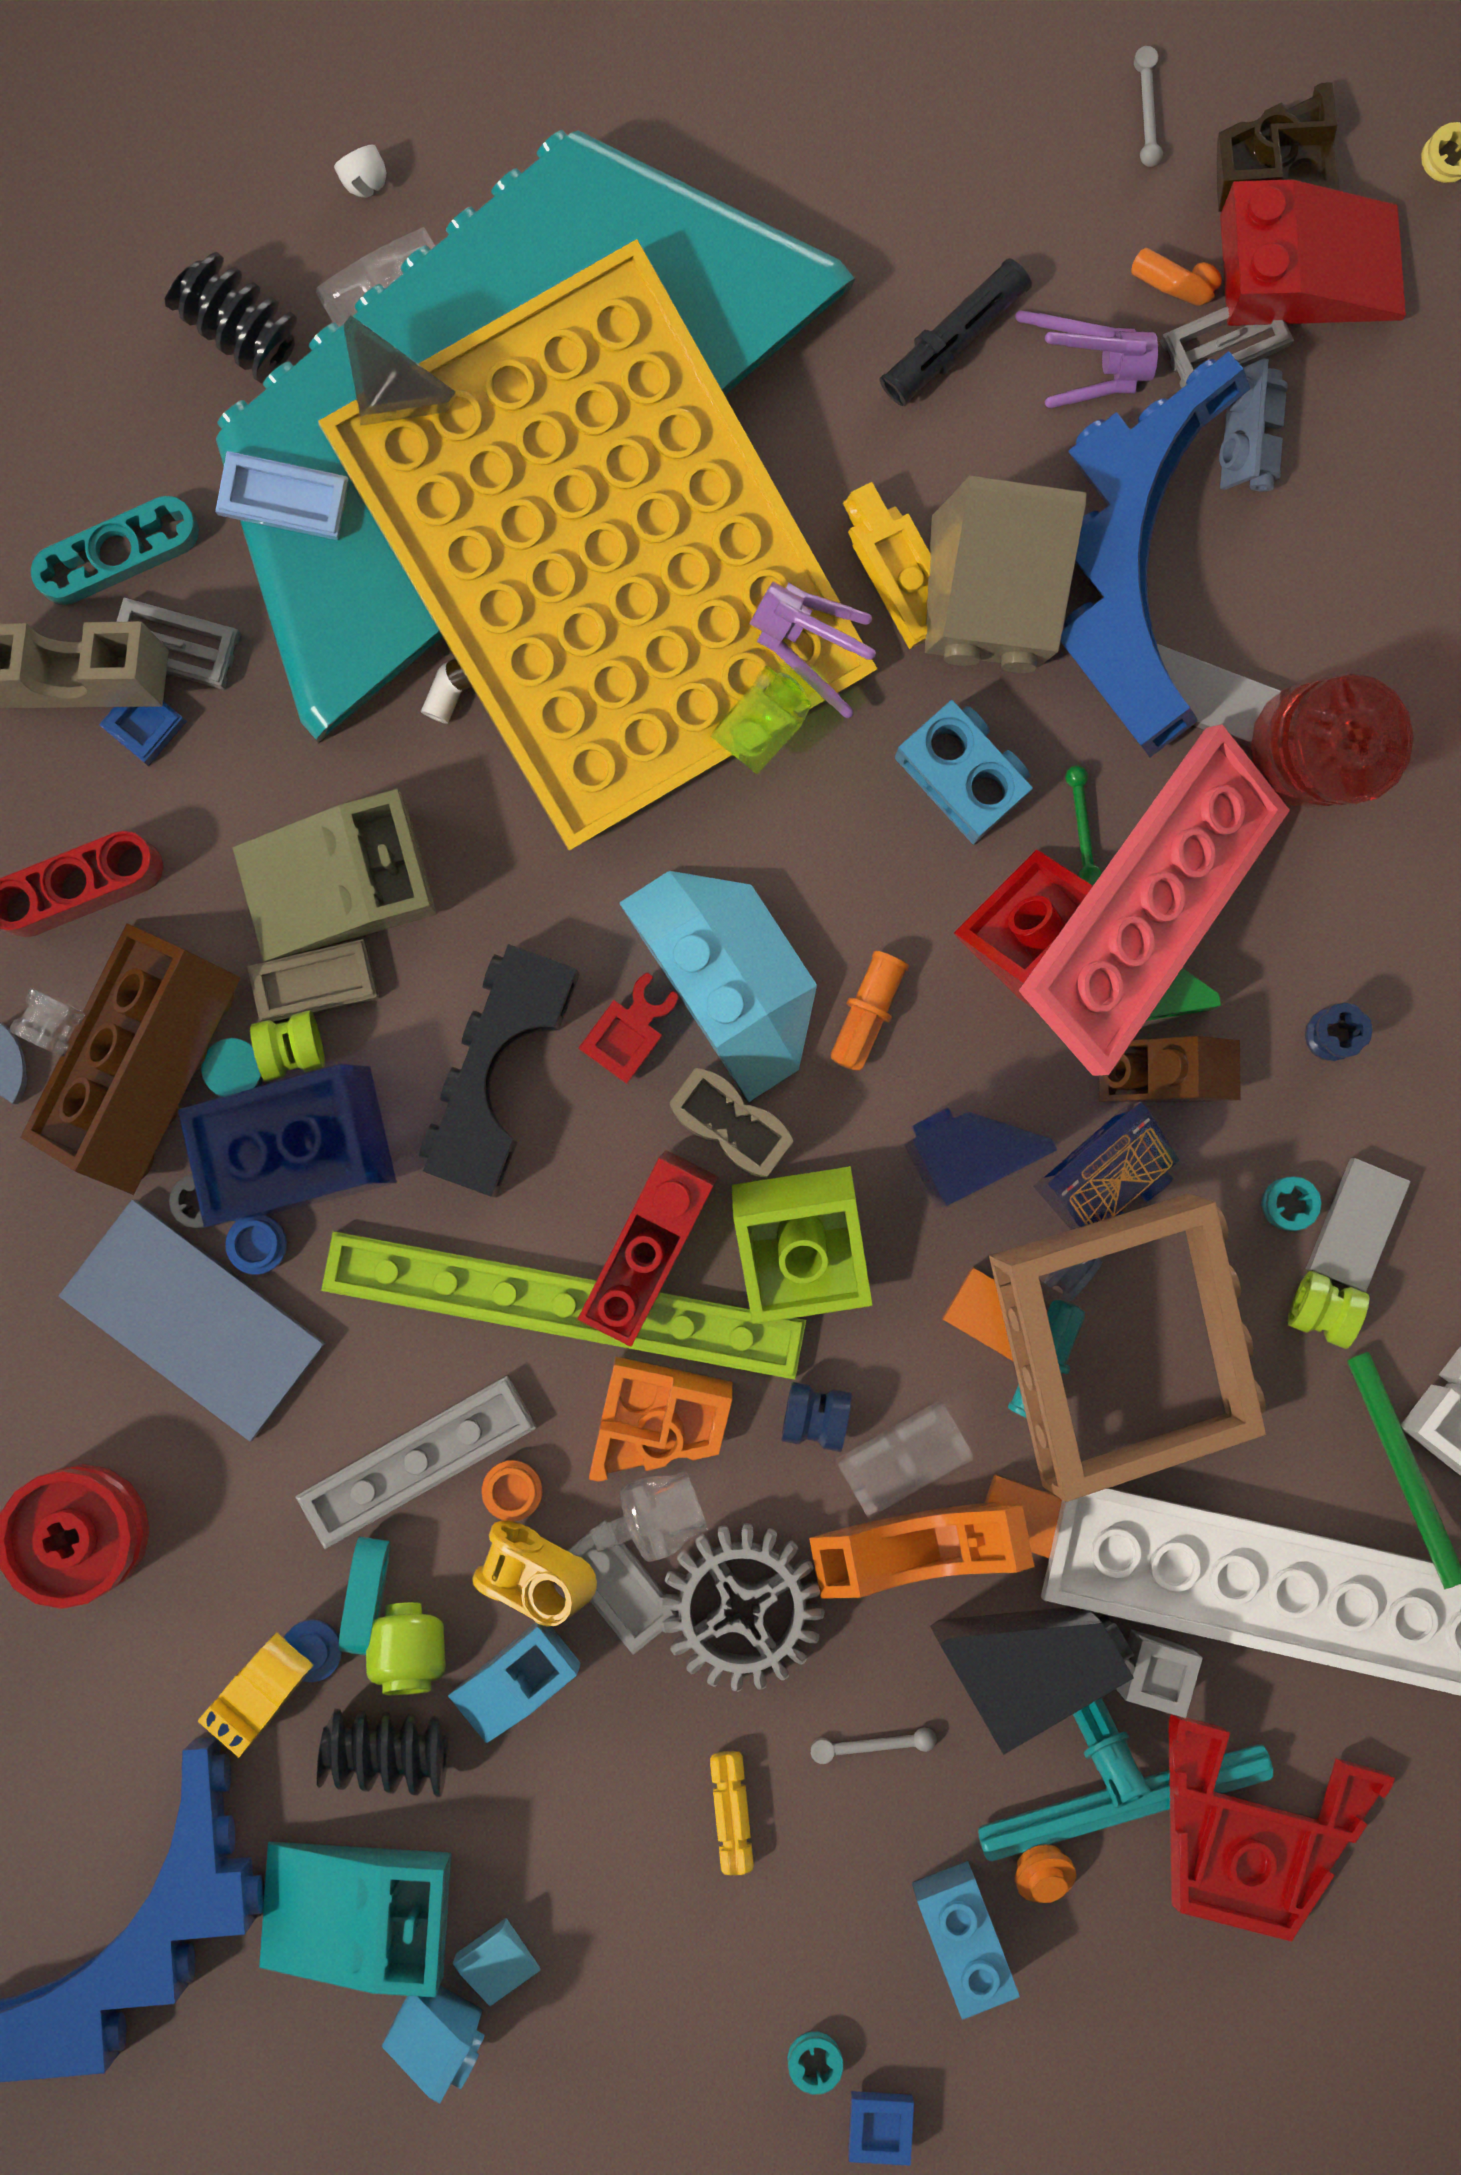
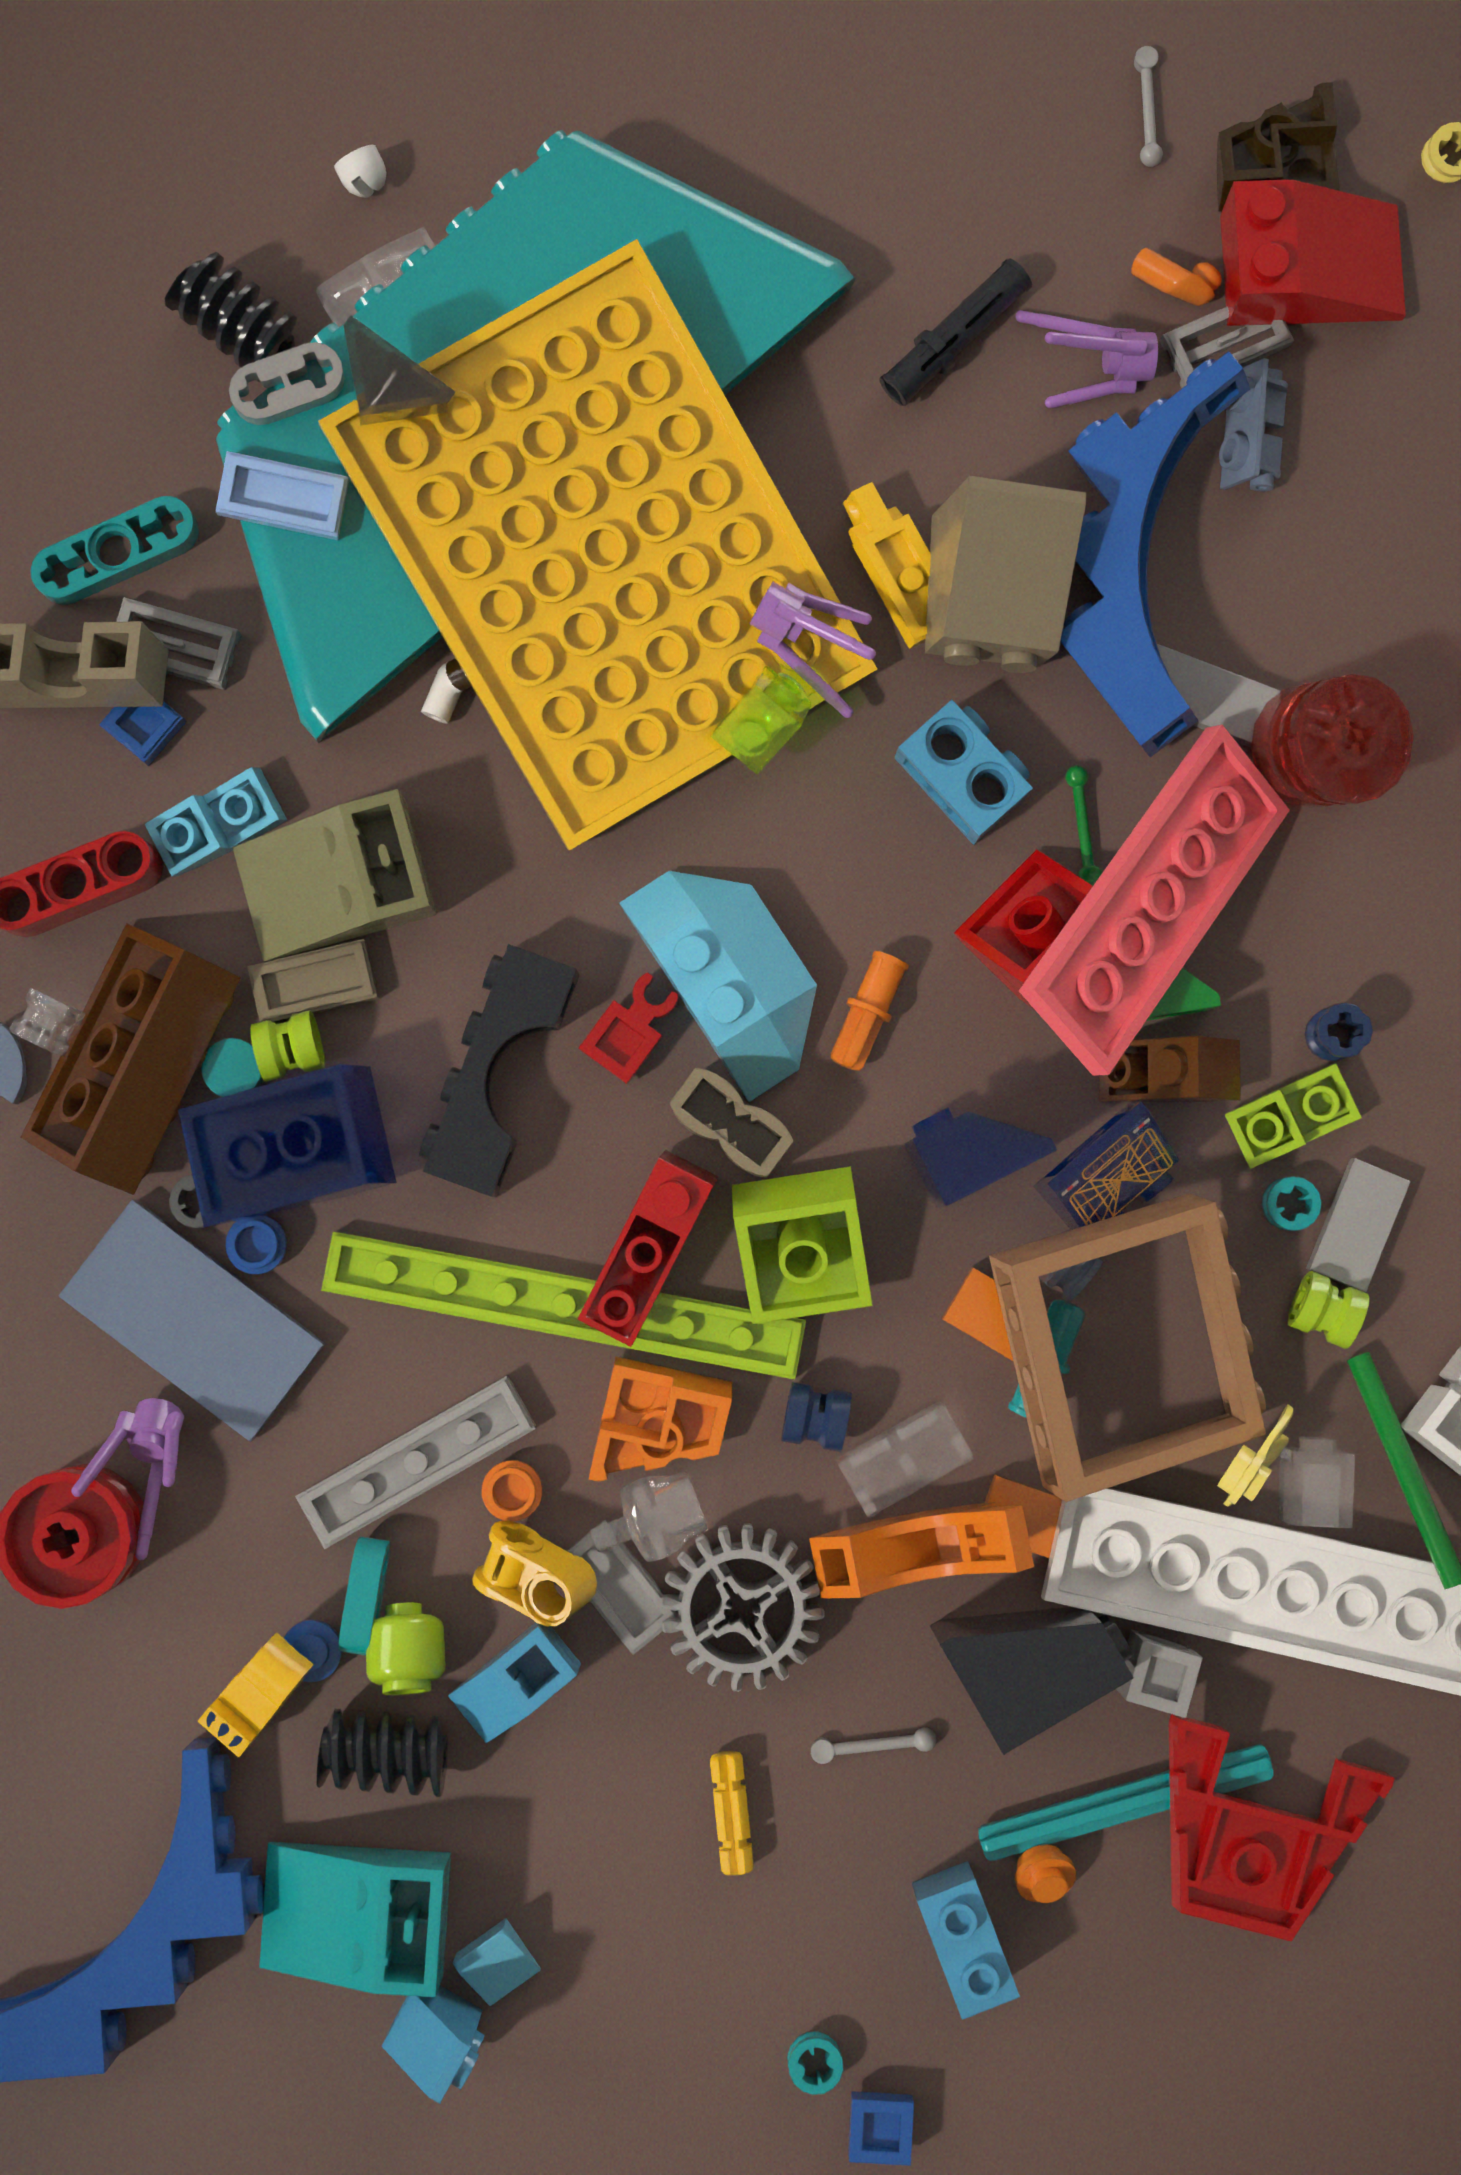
teal axle [1073,1697,1151,1809] -> none
none -> medium lavender plant [71,1398,185,1560]
none -> medium azure slope [145,767,287,877]
none -> light grey beam [229,342,345,425]
none -> light yellow plate [1217,1404,1293,1507]
none -> lime slope [1225,1063,1362,1169]
none -> clear brick [1278,1436,1355,1528]

